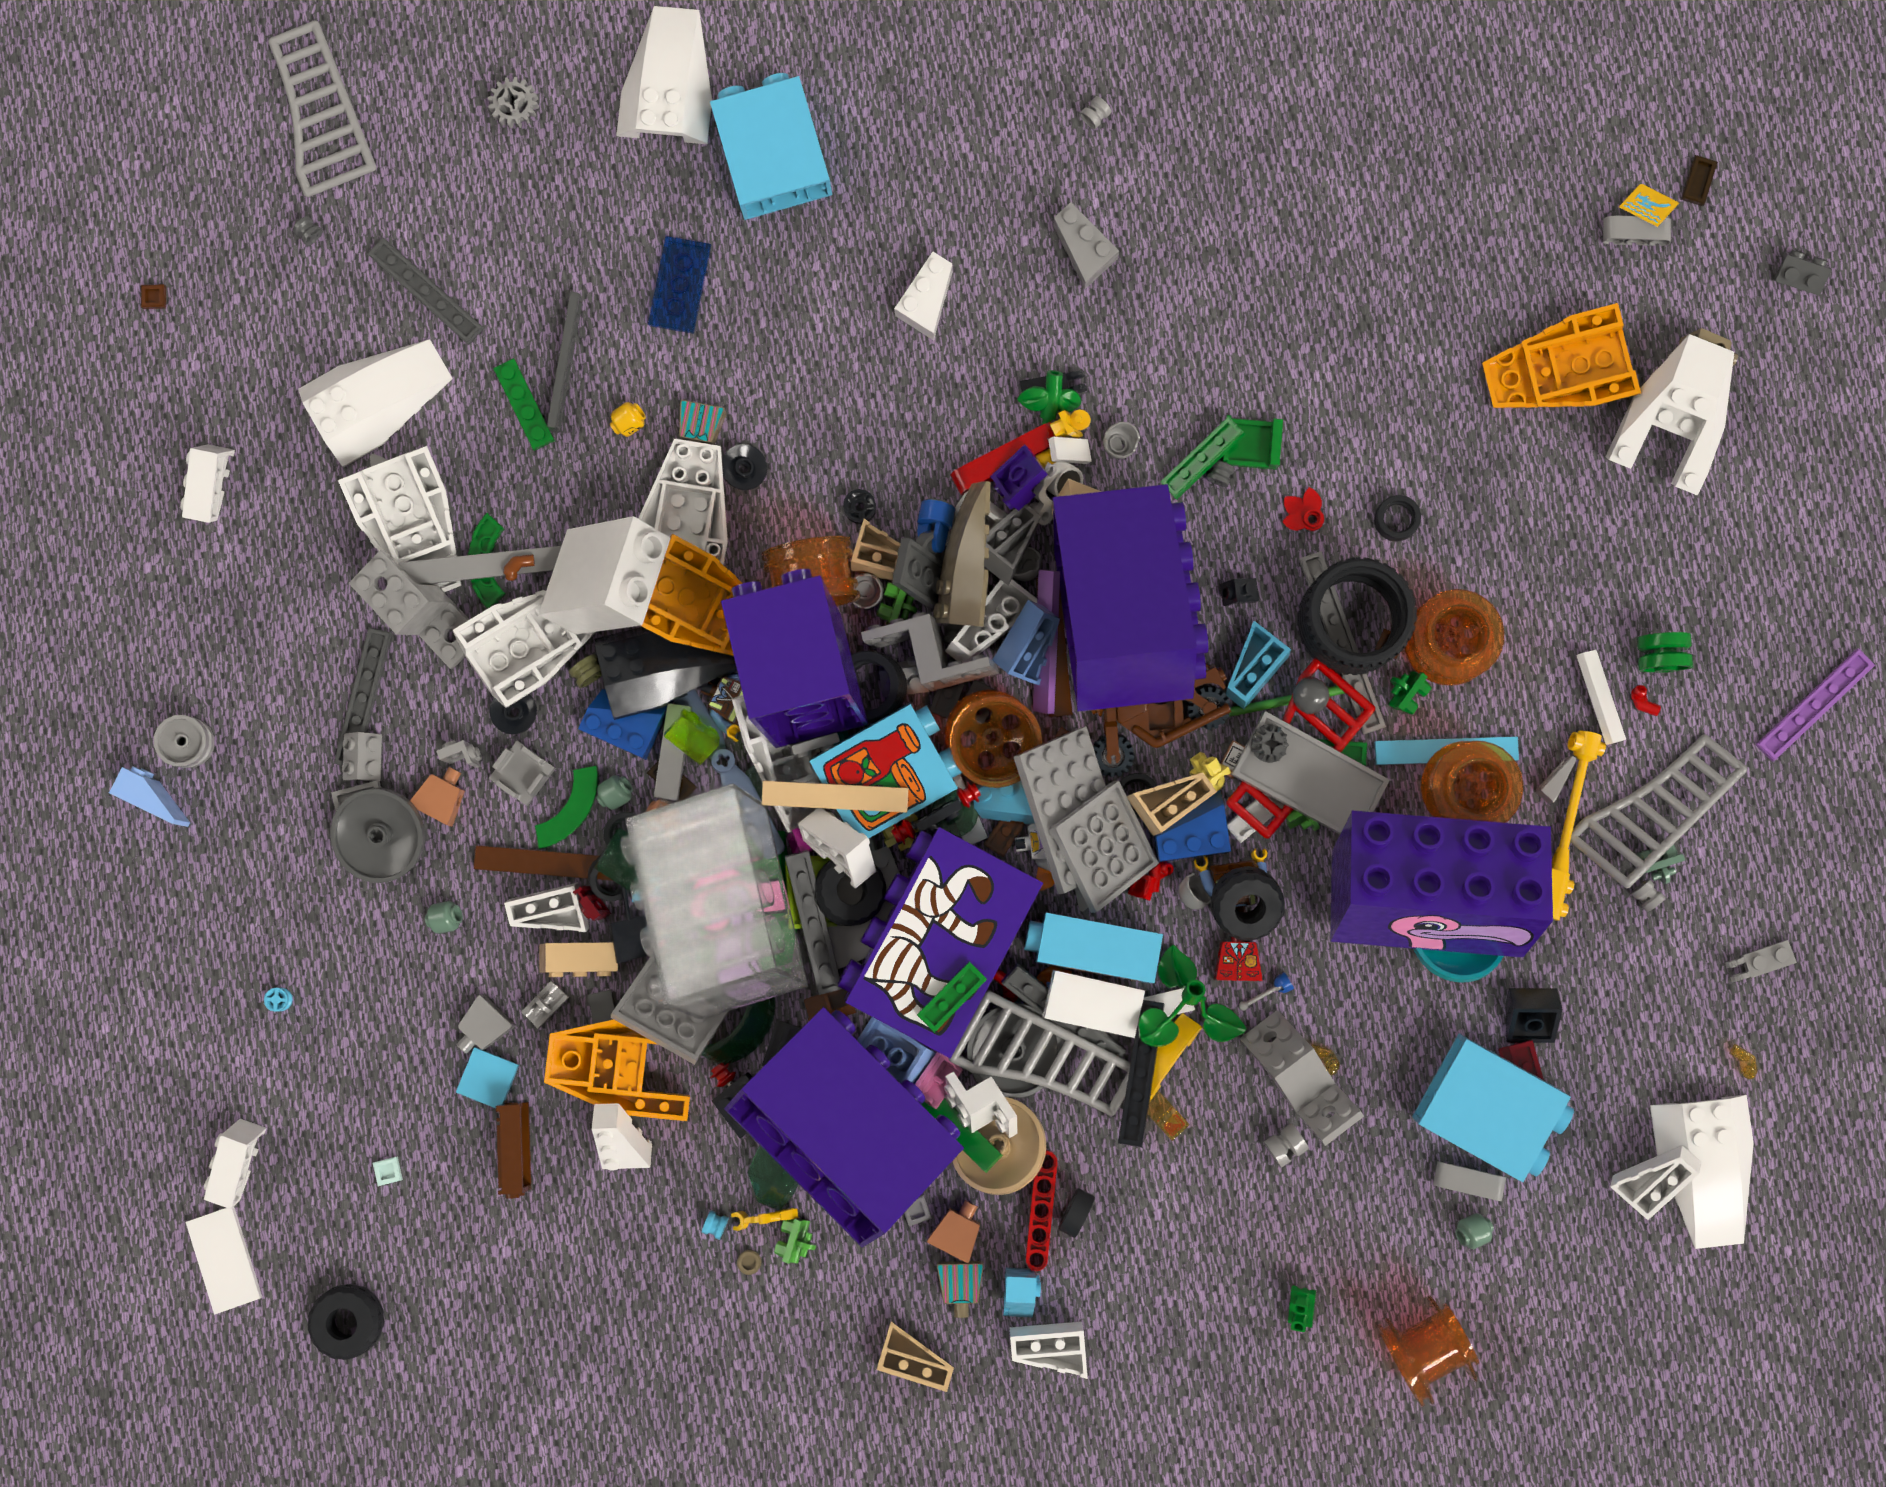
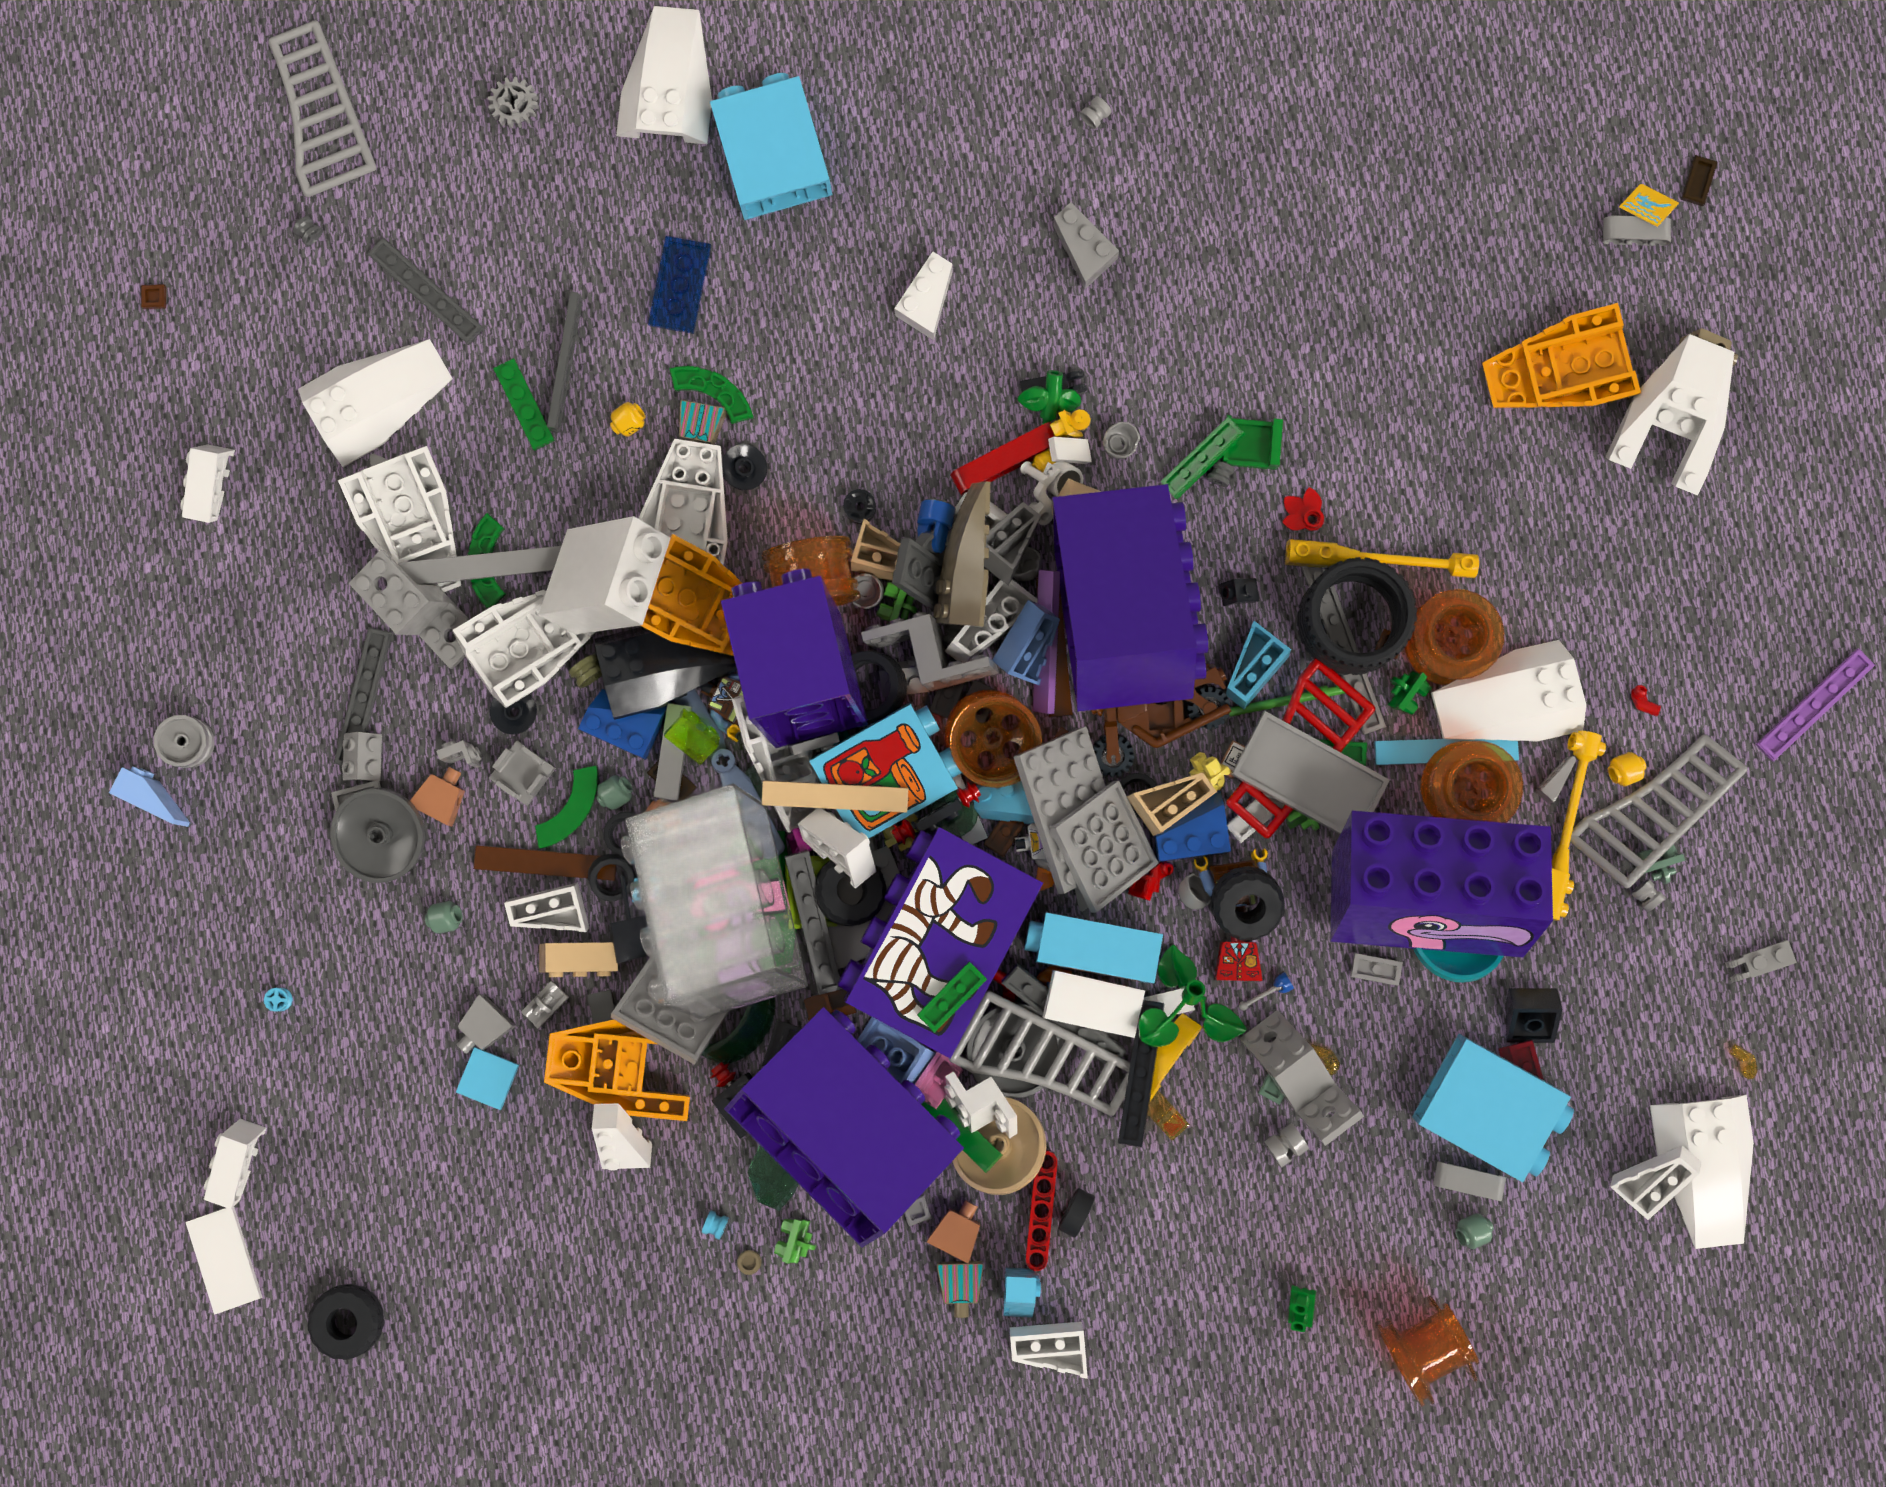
light aqua tile [373,1156,403,1186] -> none
reddish brown door [496,1102,532,1199] -> none
dark orange arm [503,555,535,581] -> none
dark red plate [573,886,612,921] -> none
clear green tile [594,827,648,894] -> none
yellow piece [731,1208,799,1231] -> none
tan wedge [876,1322,954,1392] -> none
dark purple plate [991,445,1048,511] -> none
dark grey gear [1251,724,1289,763] -> none
dark grey hair [1293,677,1330,714] -> none
black tyre [1374,495,1421,542] -> none
white tile [1577,650,1626,745] -> none
green wheel [1637,632,1693,673] -> none
dark grey bracket [1774,249,1832,296] -> none
none -> green tile [669,366,754,424]
none -> sand green tile [1258,1074,1284,1105]
none -> yellow bar [1285,539,1479,578]
none -> light grey plate [1350,953,1403,986]
none -> white wedge [1431,640,1586,742]
none -> yellow head [1608,752,1646,787]

